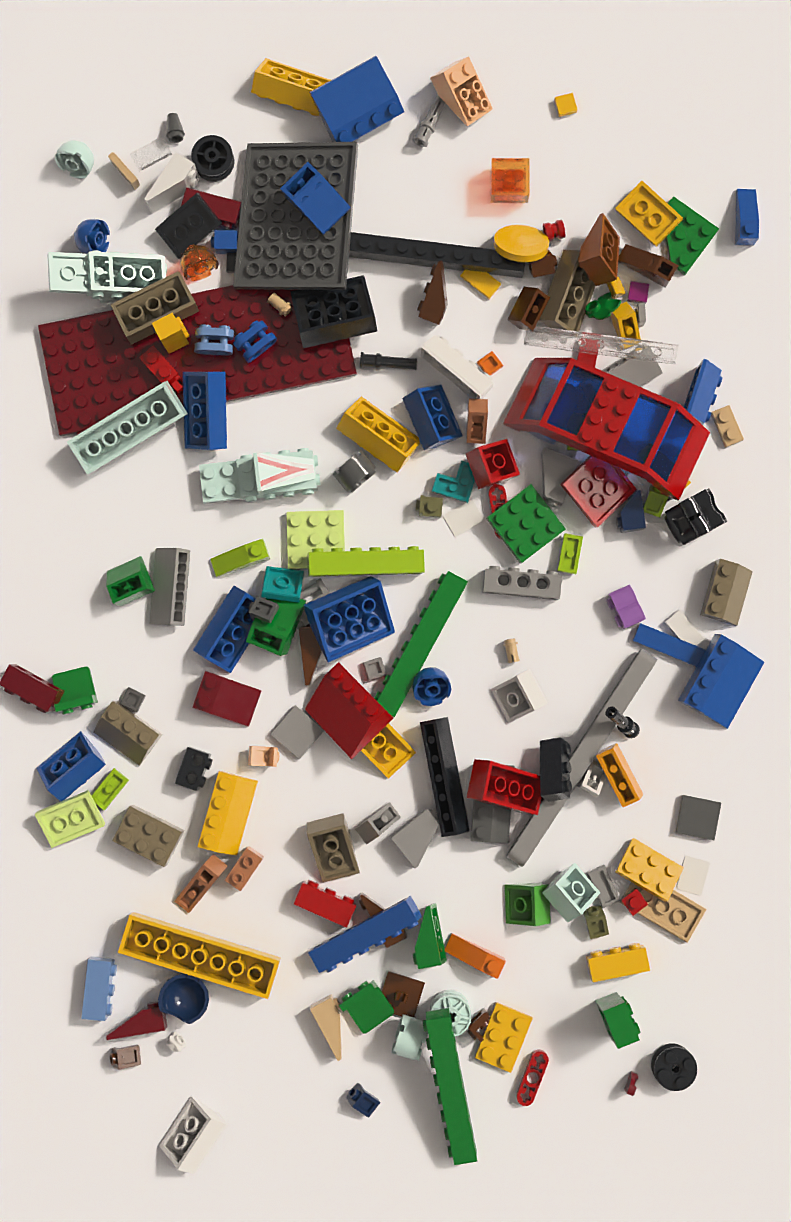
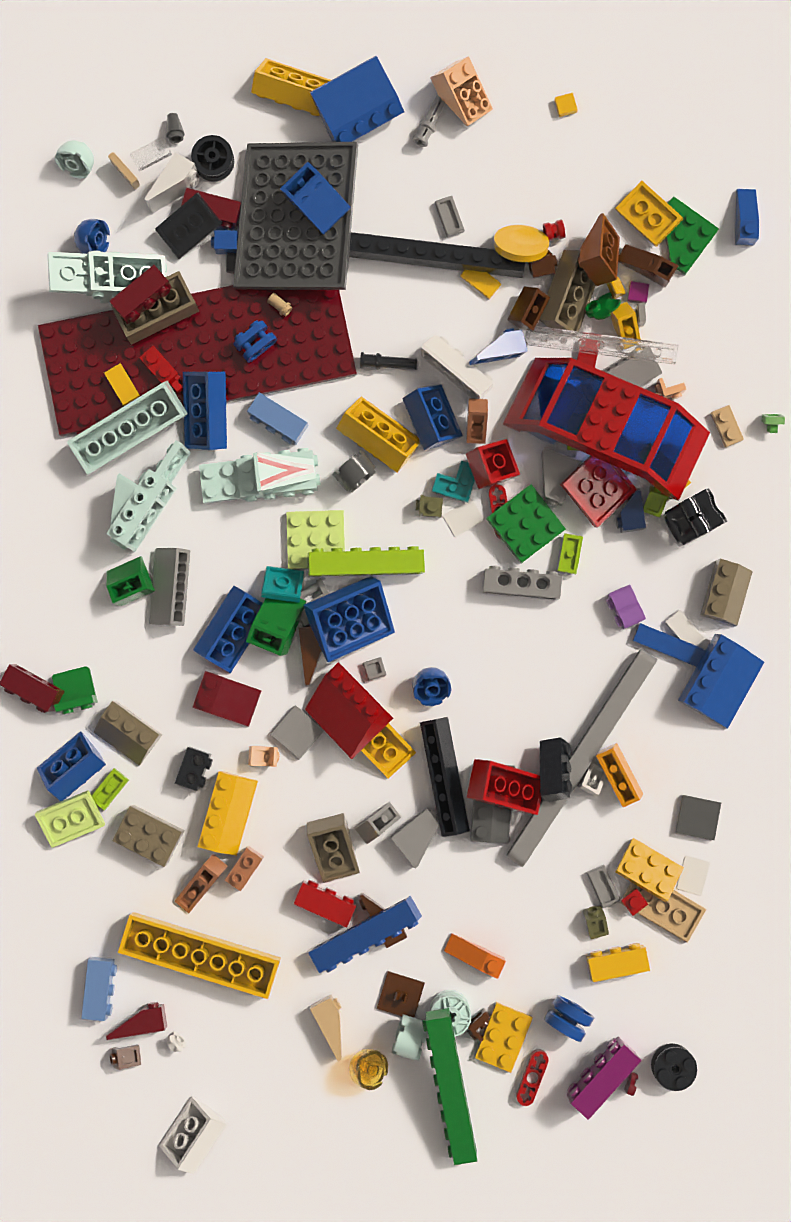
flat silver tile [120,687,146,713] -> none
yellow brick [152,312,190,354] -> none
dark blue cylinder [158,974,209,1024] -> none
clear orange cylinder [180,245,219,281] -> none
medium blue brick [194,324,234,355] -> none
lime slope [210,539,271,577] -> none
dark grey bracket [249,596,279,624] -> none
black slope [290,275,378,348] -> none
green bracket [339,980,394,1034] -> none
dark blue bracket [346,1083,381,1118] -> none
green brick [374,571,468,717] -> none
green slope [413,903,447,969] -> none
reddish brown slope [417,260,448,325] -> none
orange tile [477,351,504,376] -> none
clear orange brick [490,158,530,203] -> none
white slope [491,669,548,723] -> none
tan pin [503,638,520,663] -> none
bright green slope [505,883,551,926] -> none
light aqua brick [542,863,600,923] -> none
green brick [595,992,641,1049] -> none
black pin [605,706,640,739] -> none
blue slope [679,359,723,425] -> none
none -> yellow tile [104,363,140,406]
none -> light aqua wedge [106,440,191,552]
none -> dark red brick [109,265,172,324]
none -> medium blue brick [247,392,309,445]
none -> clear yellow cylinder [349,1049,388,1091]
none -> light grey tile [435,195,465,238]
none -> slope [469,328,528,365]
none -> blue wheel [544,995,595,1042]
none -> magenta brick [566,1036,642,1120]
none -> light nougat bracket [655,378,687,400]
none -> bright green tile [761,414,785,433]

